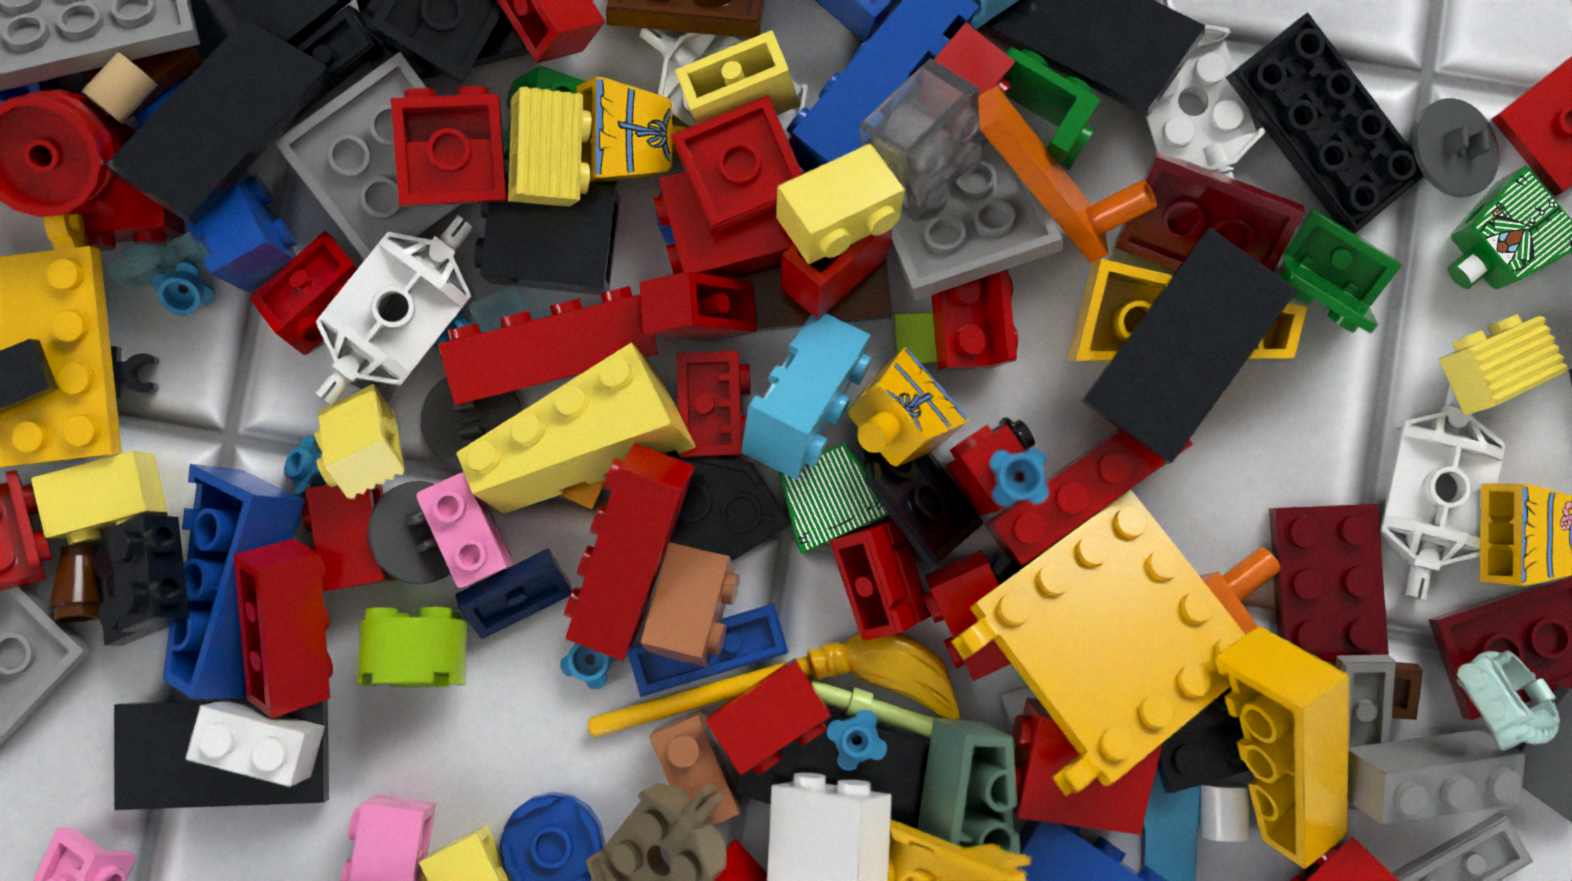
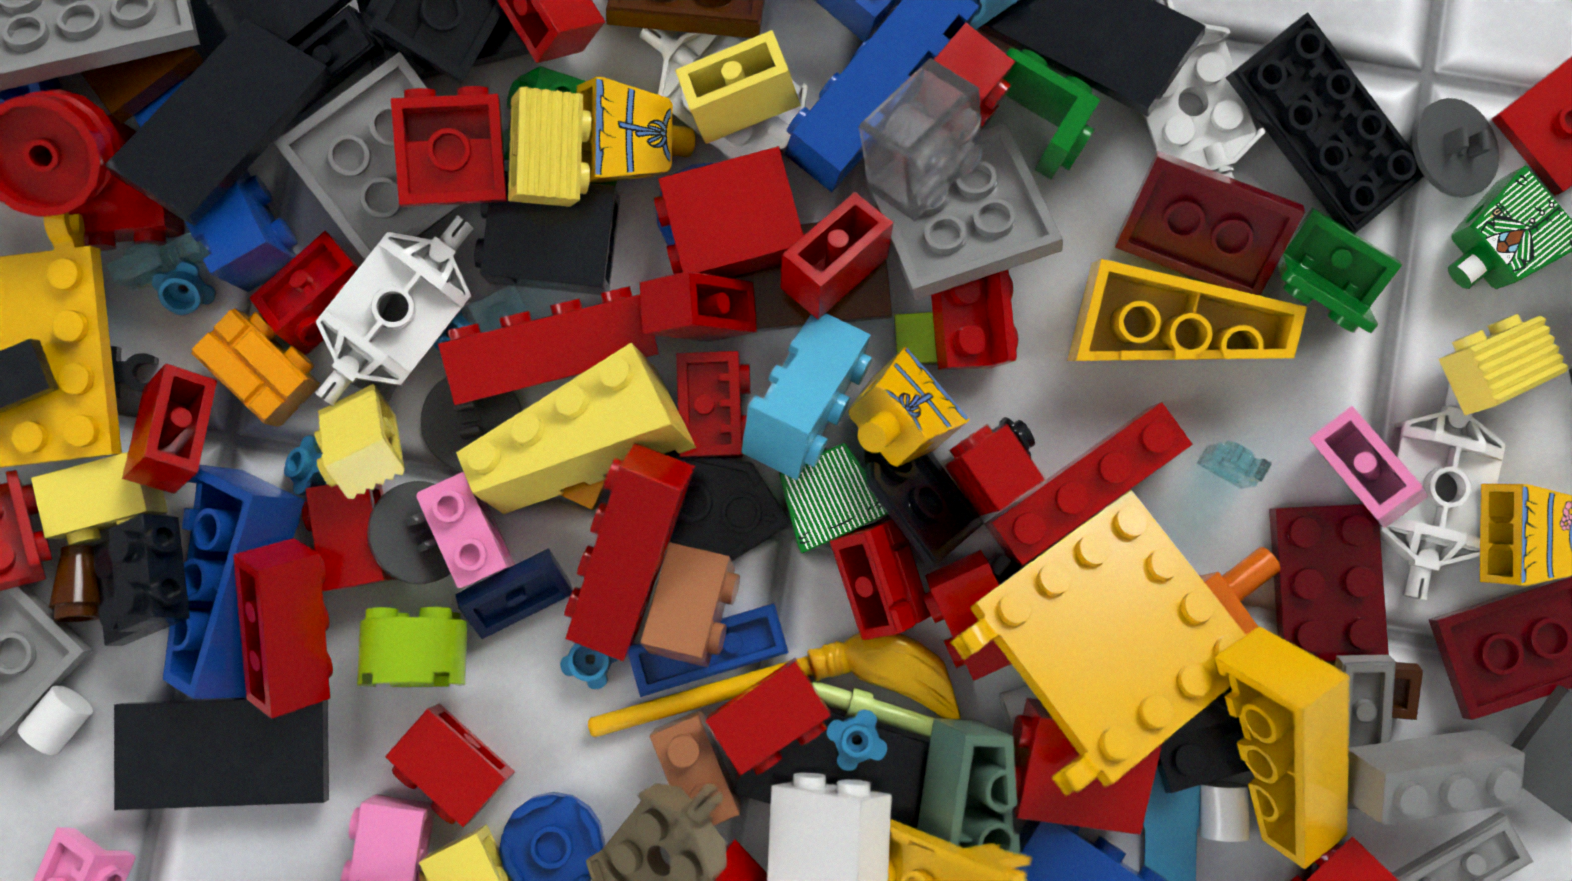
tan piece [82,52,158,124] -> none
white brick [186,700,325,787] -> none
red plate [671,95,803,235] -> none
light yellow brick [776,143,905,264] -> none
orange piece [978,85,1157,263] -> none
dark azure plate [989,448,1049,506] -> none
black tile [1081,227,1298,464] -> none
light aqua piece [1456,651,1560,751] -> none
none -> white piece [18,685,93,755]
none -> red brick [122,363,217,494]
none -> light orange brick [191,308,320,427]
none -> red brick [385,703,515,827]
none -> clear light blue plate [1196,441,1272,489]
none -> bright pink brick [1309,406,1428,529]

